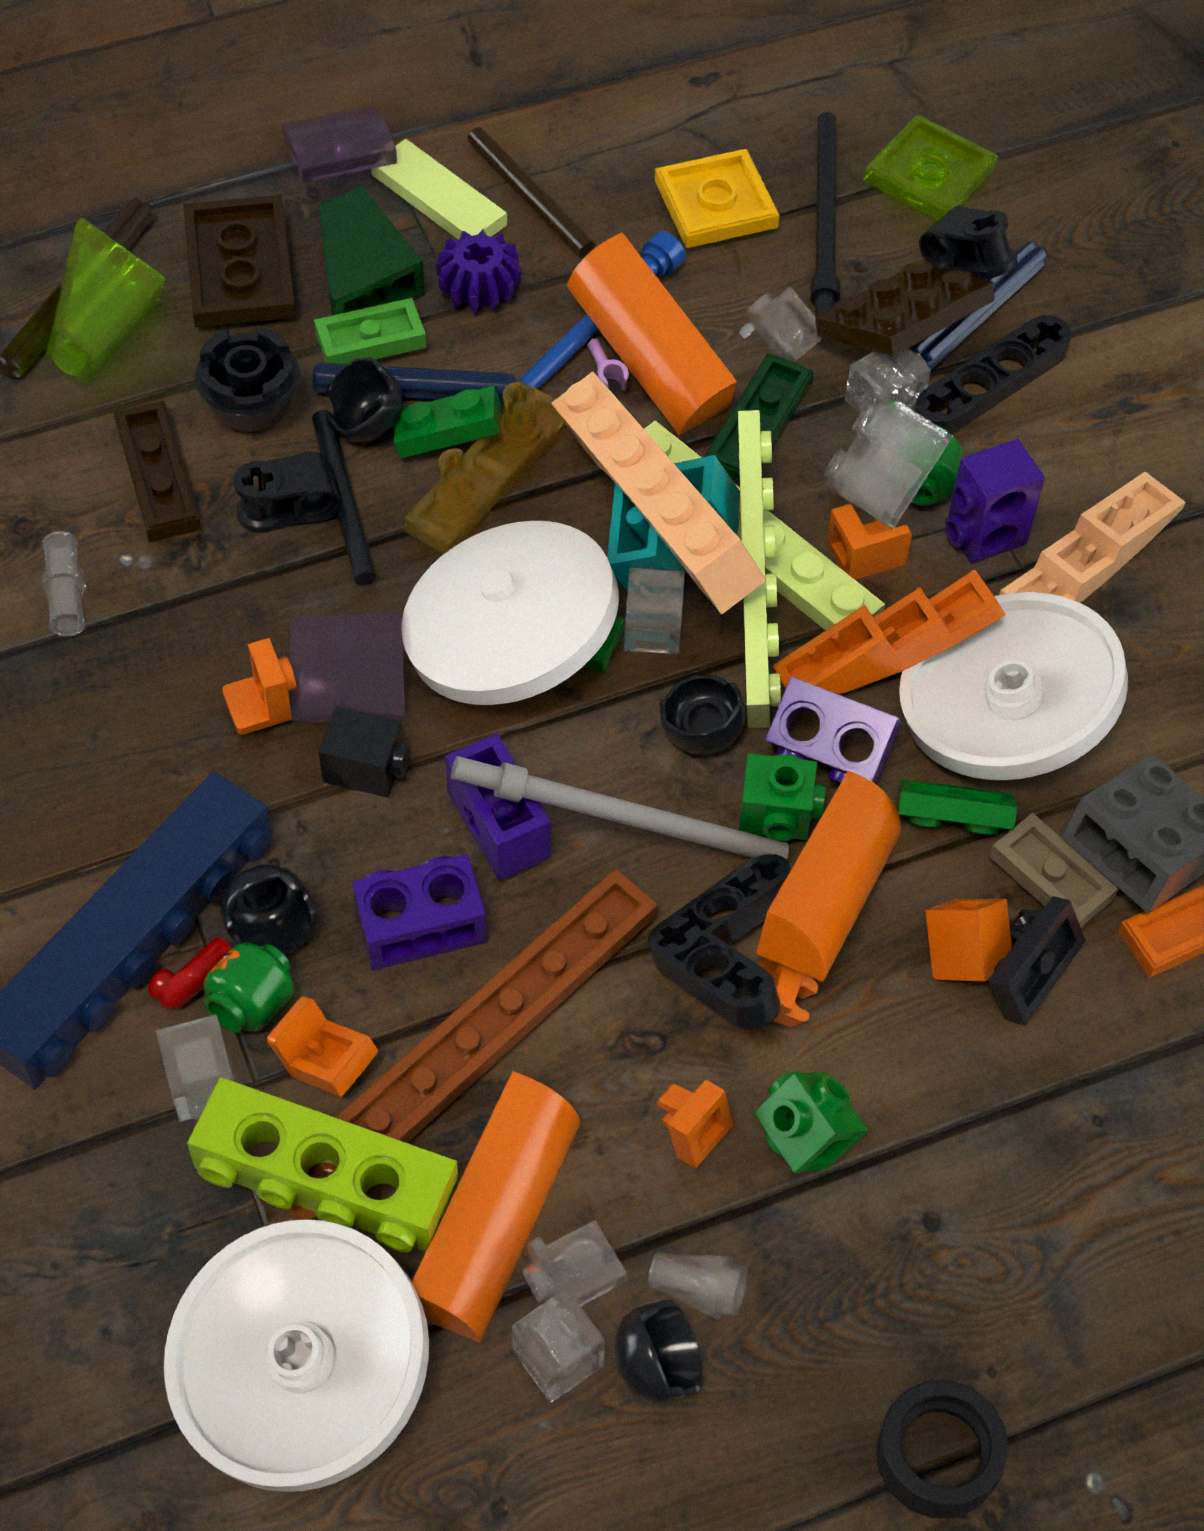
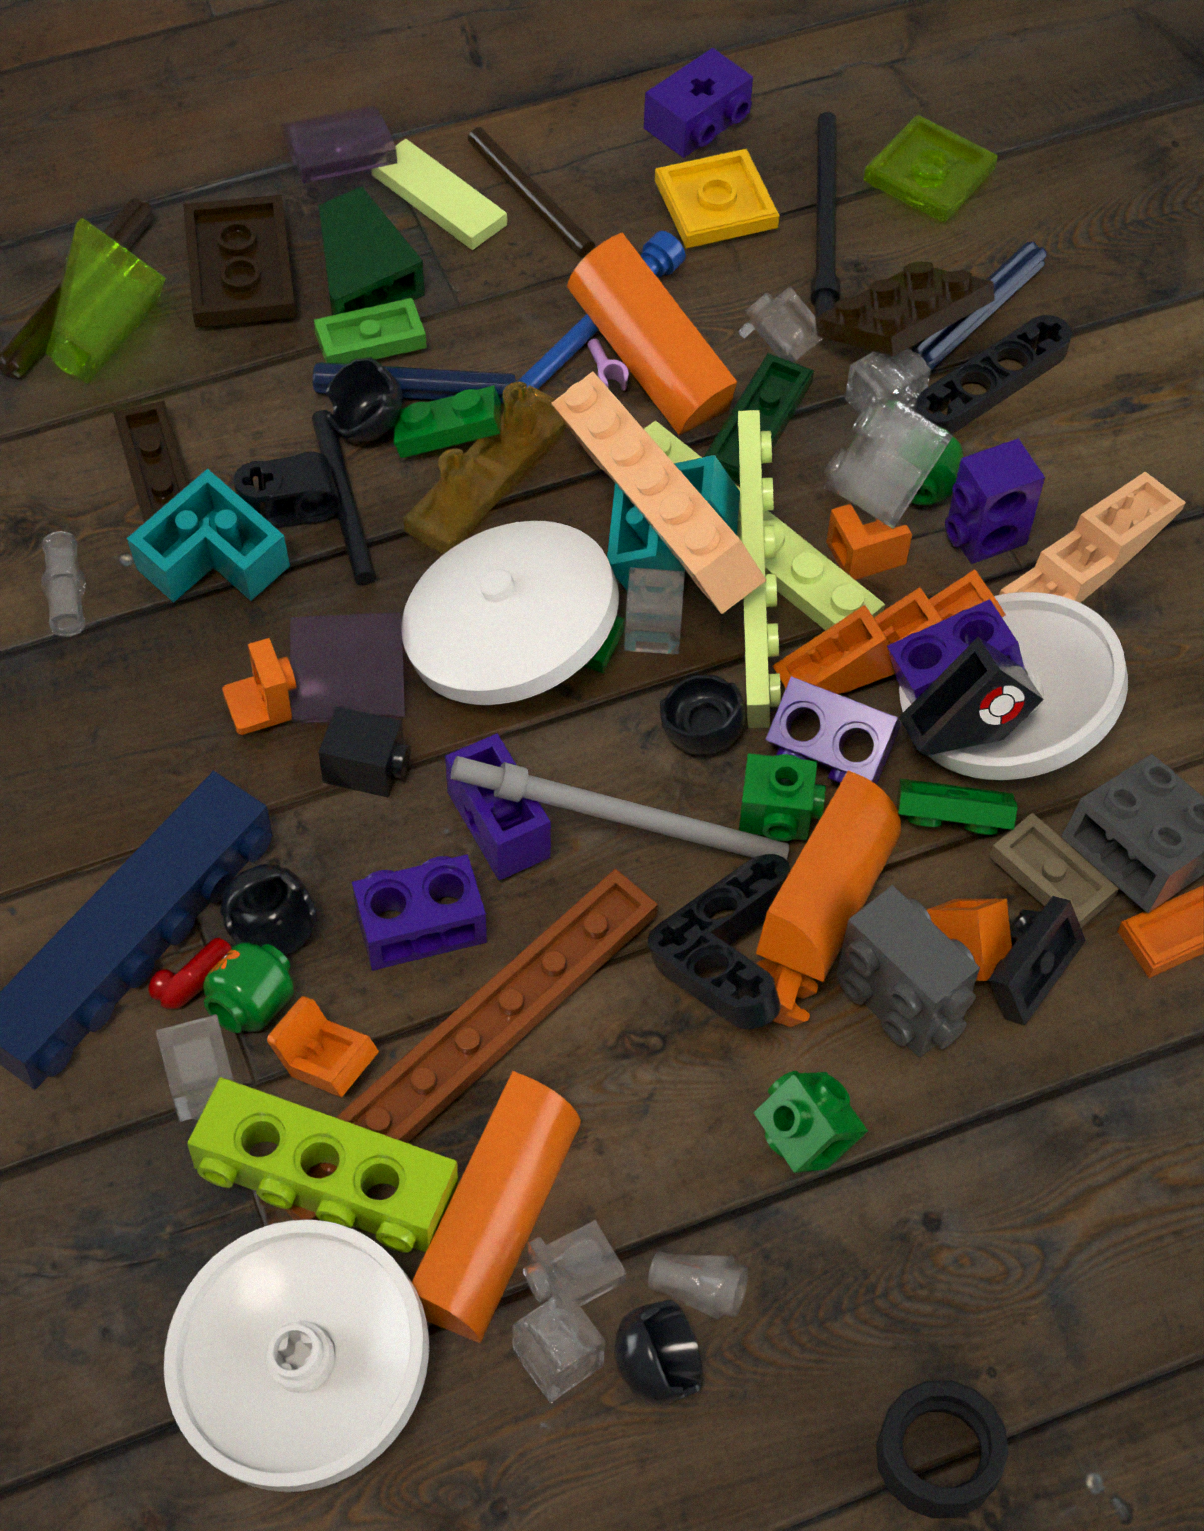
black cone [195,327,300,432] -> none
dark purple gear [436,228,521,314] -> none
orange tile [657,1079,734,1169] -> none
black piece [919,206,1018,278] -> none
none -> teal brick [127,468,290,603]
none -> dark purple brick [644,48,753,158]
none -> dark grey brick [836,885,980,1058]
none -> dark purple brick [887,599,1025,704]
none -> black slope [899,637,1044,756]

